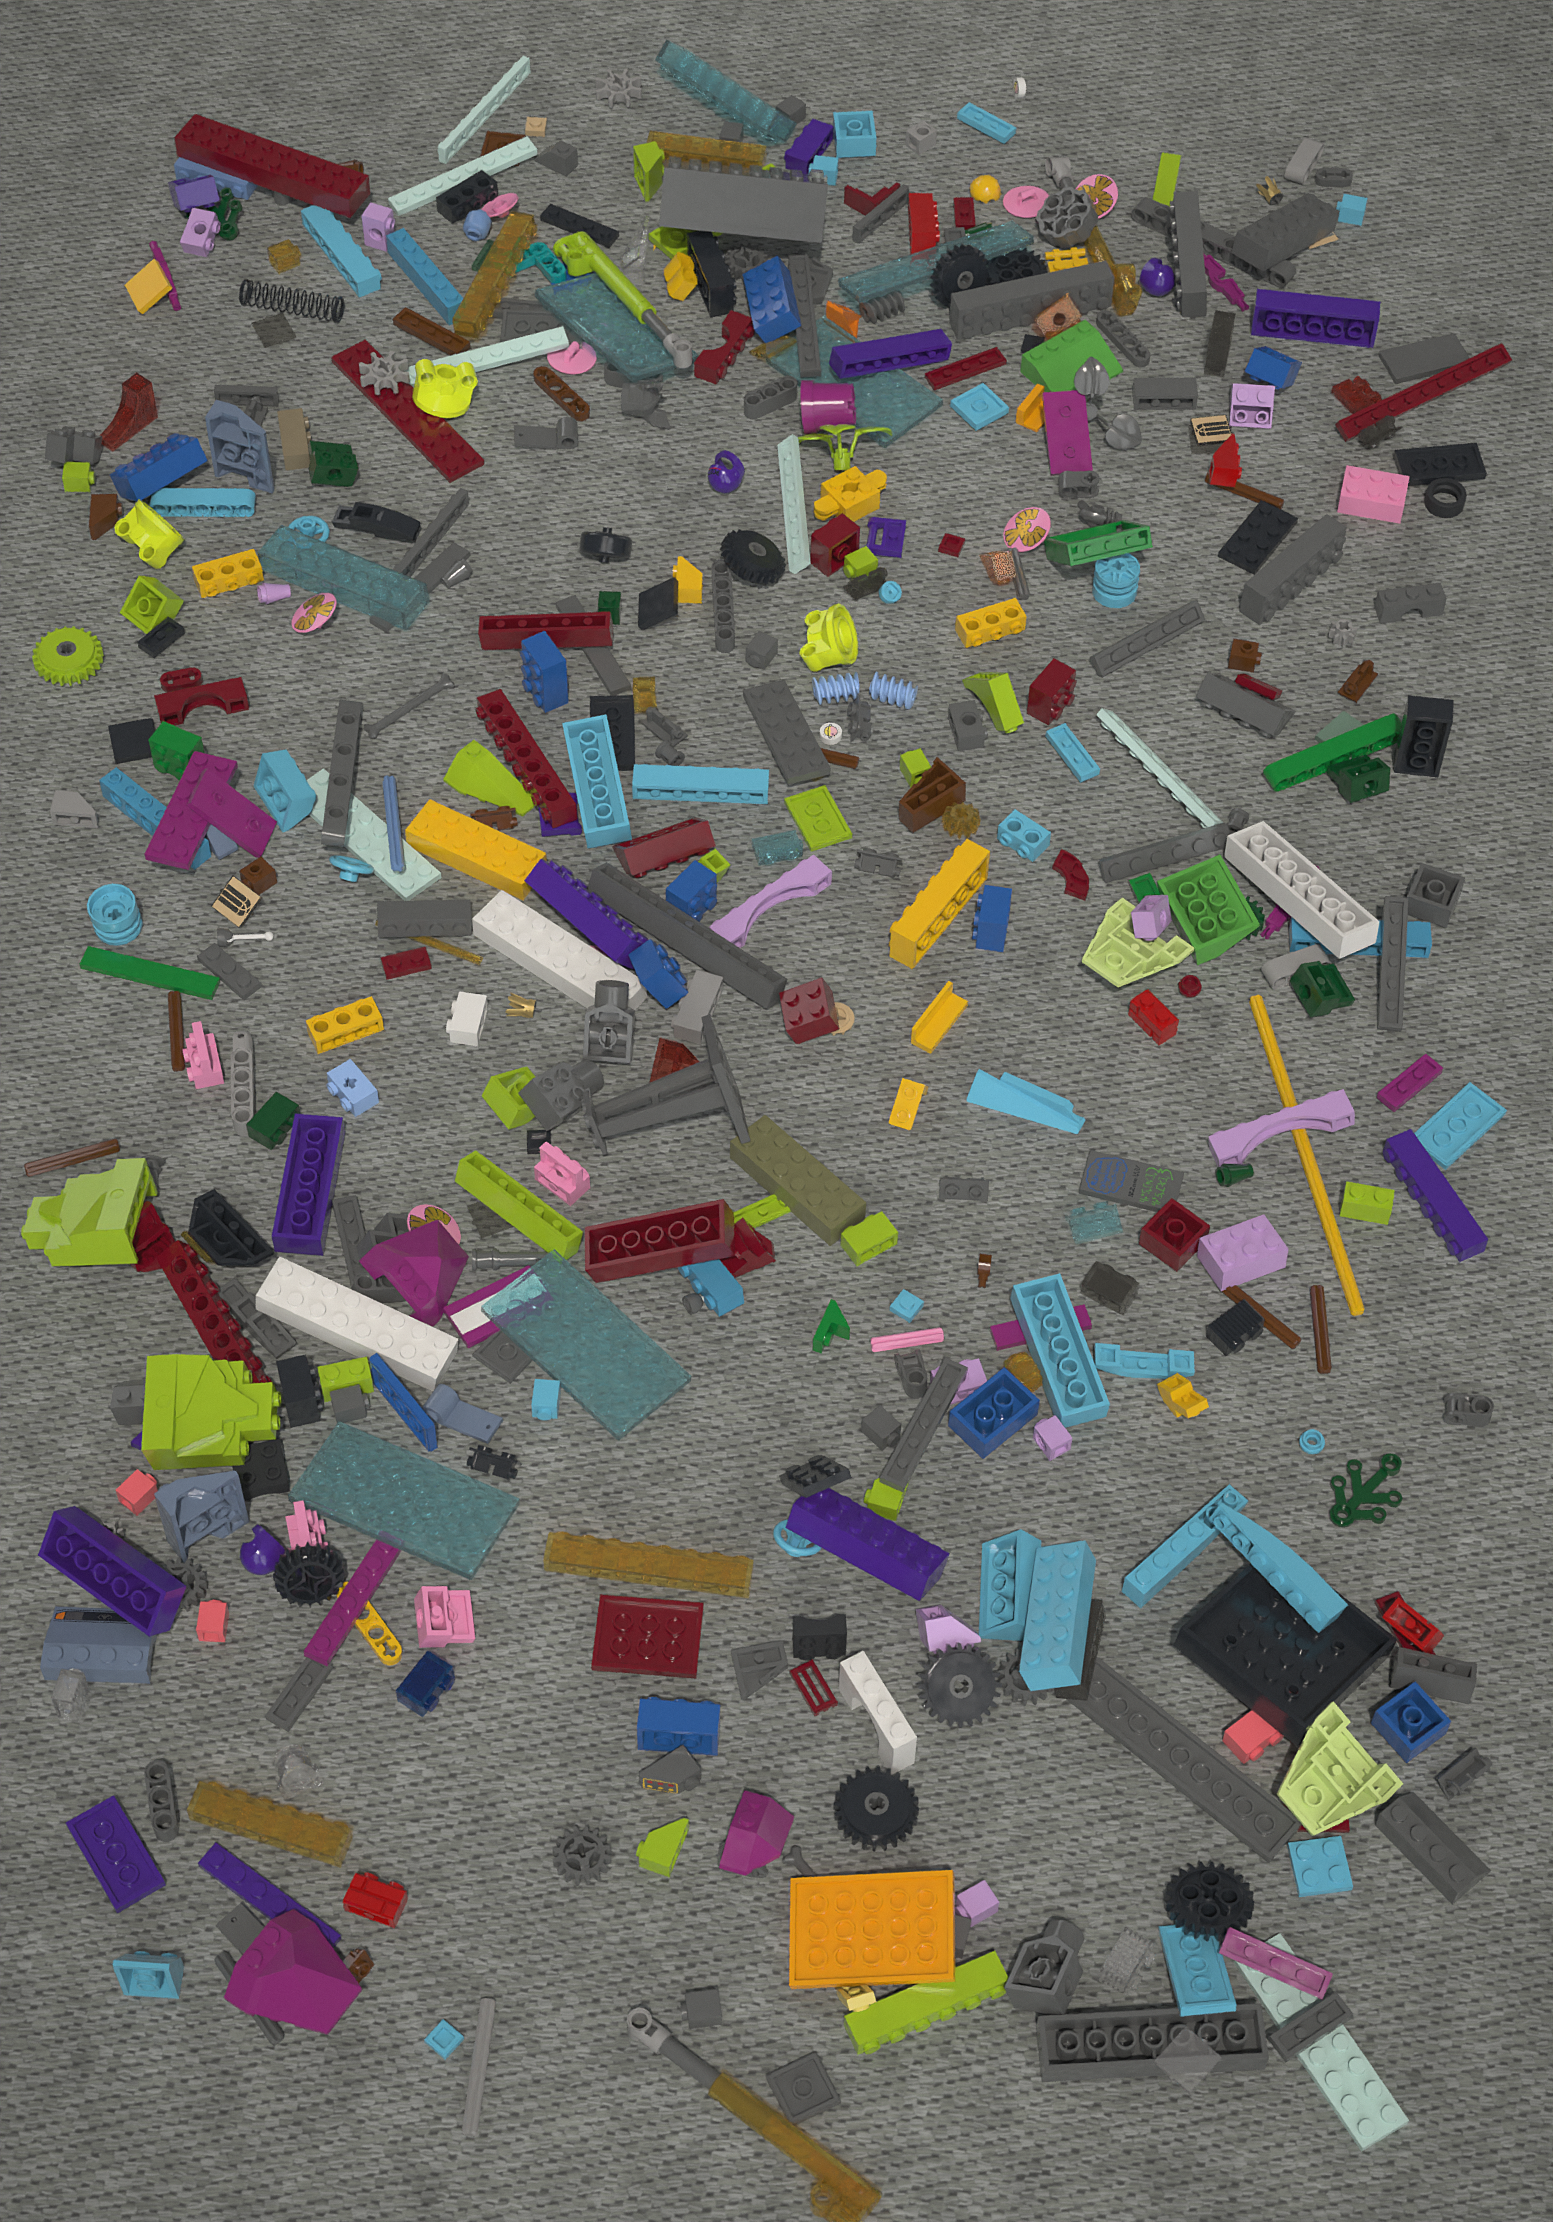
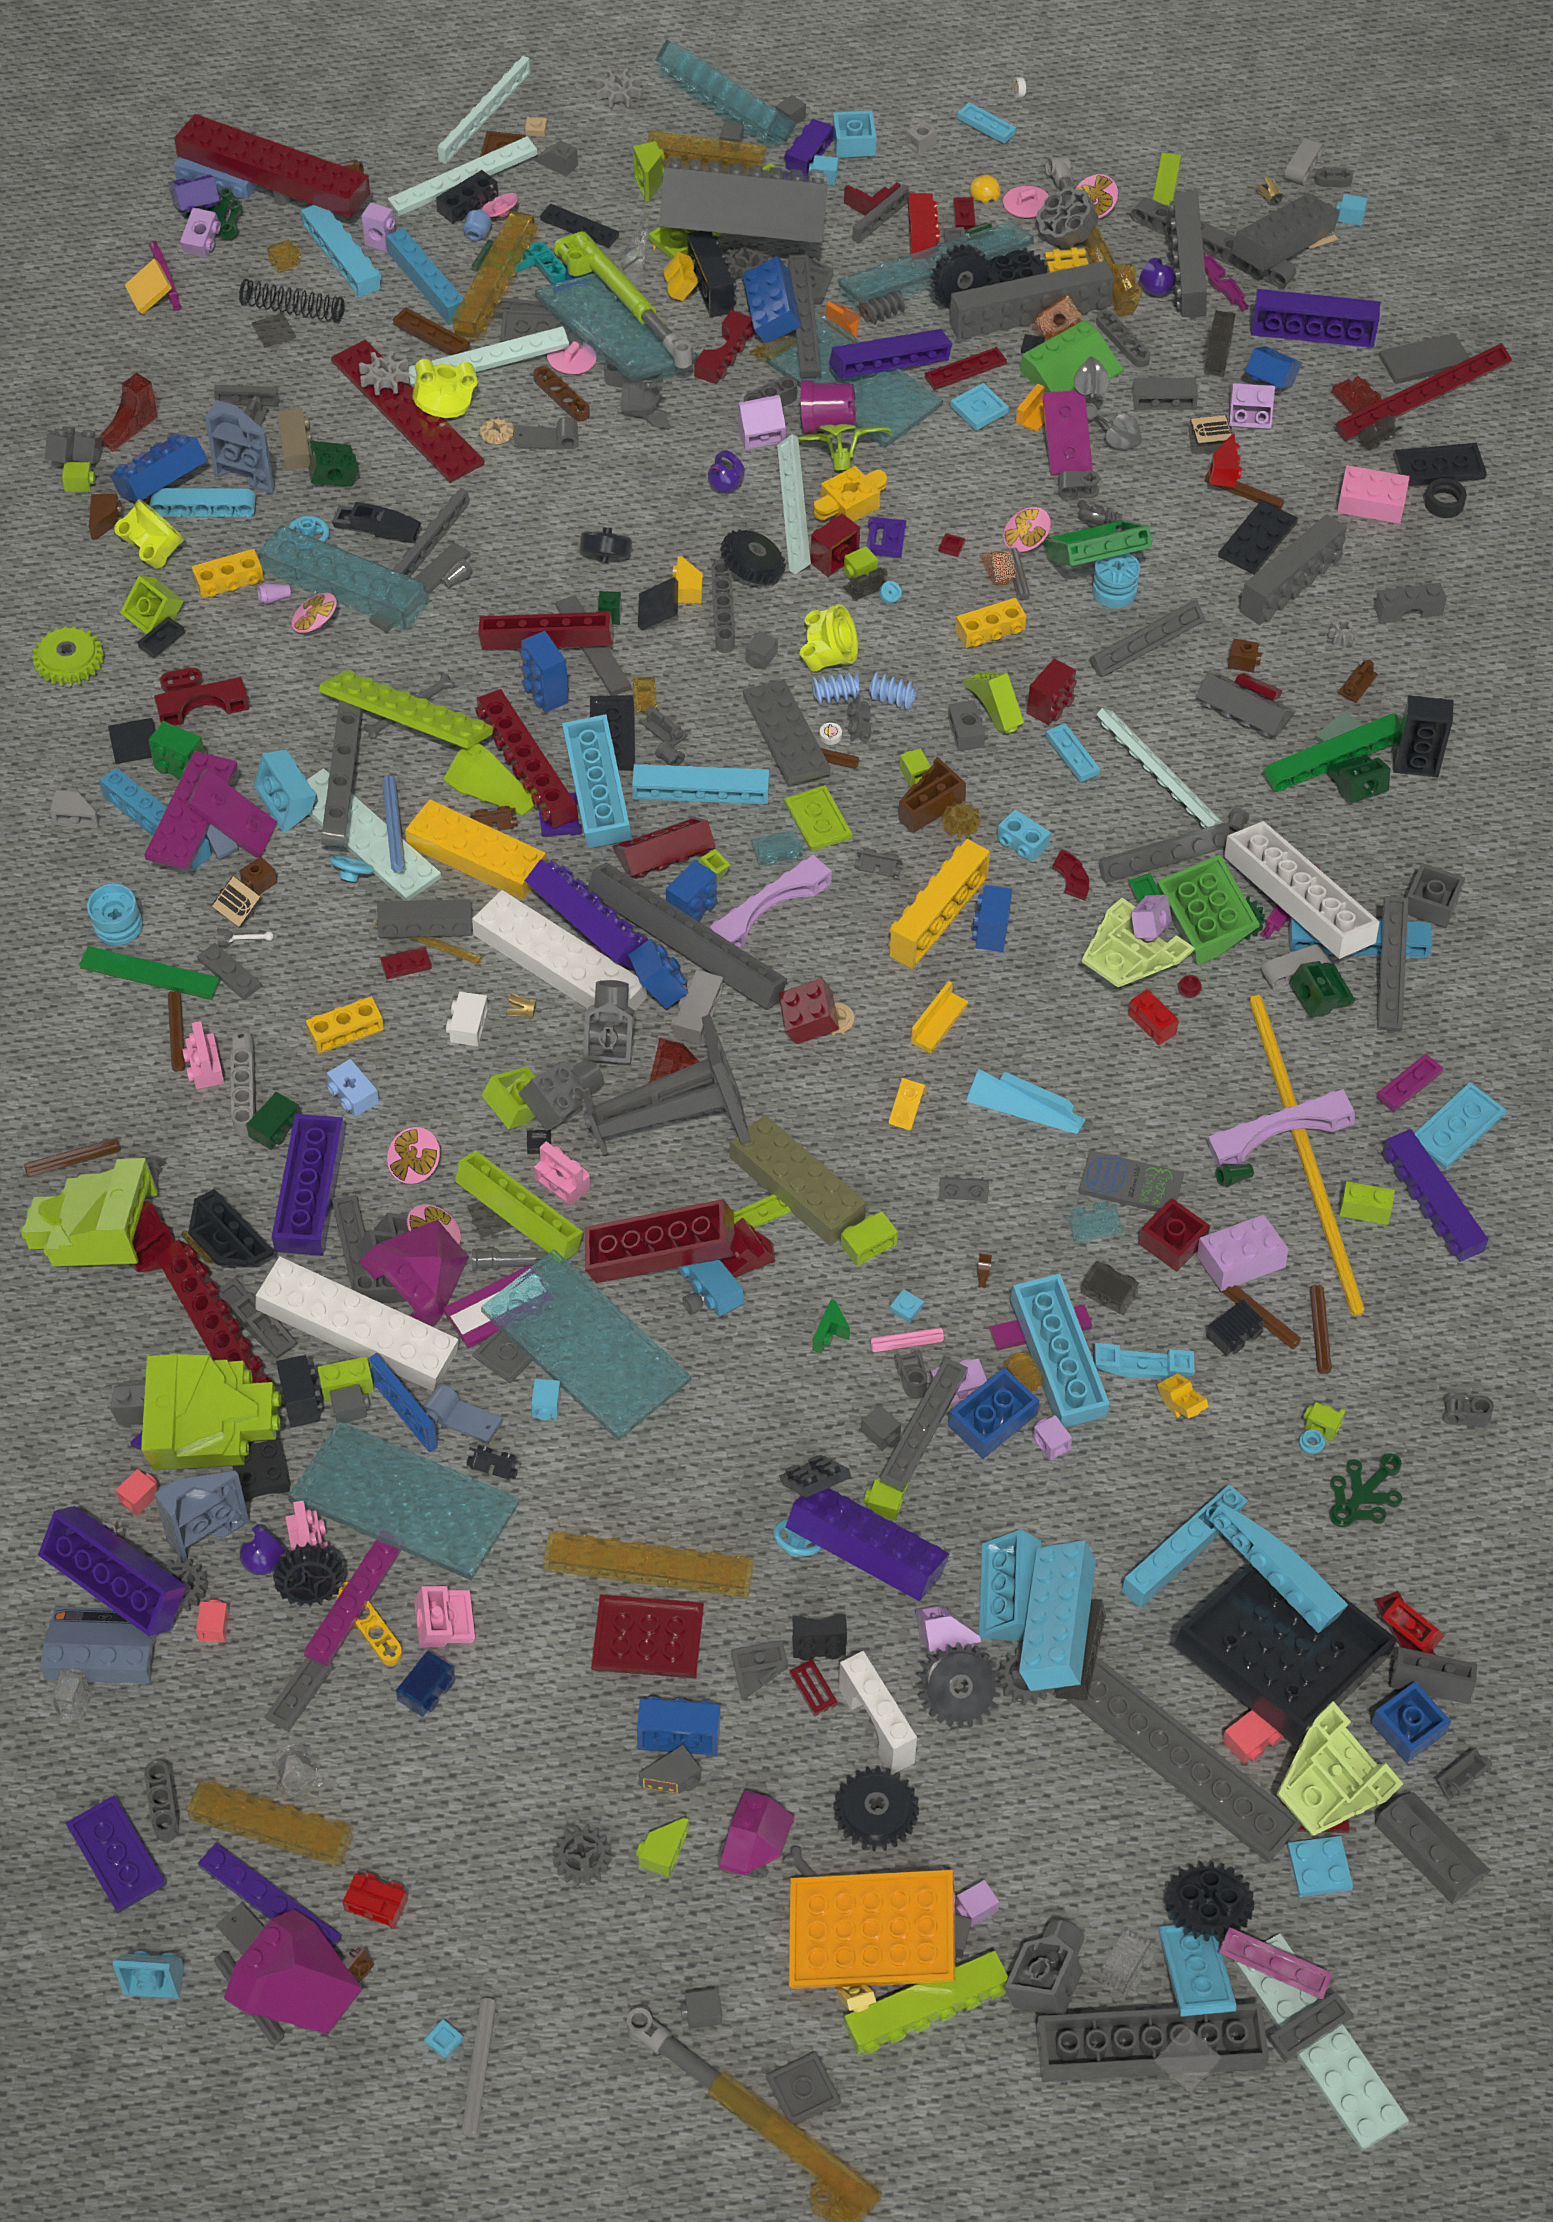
none -> lime plate [319,670,493,749]
none -> shield [387,1127,440,1184]
none -> tan gear [480,417,514,444]
none -> lavender slope [738,395,786,450]
none -> lime brick [1303,1402,1346,1442]

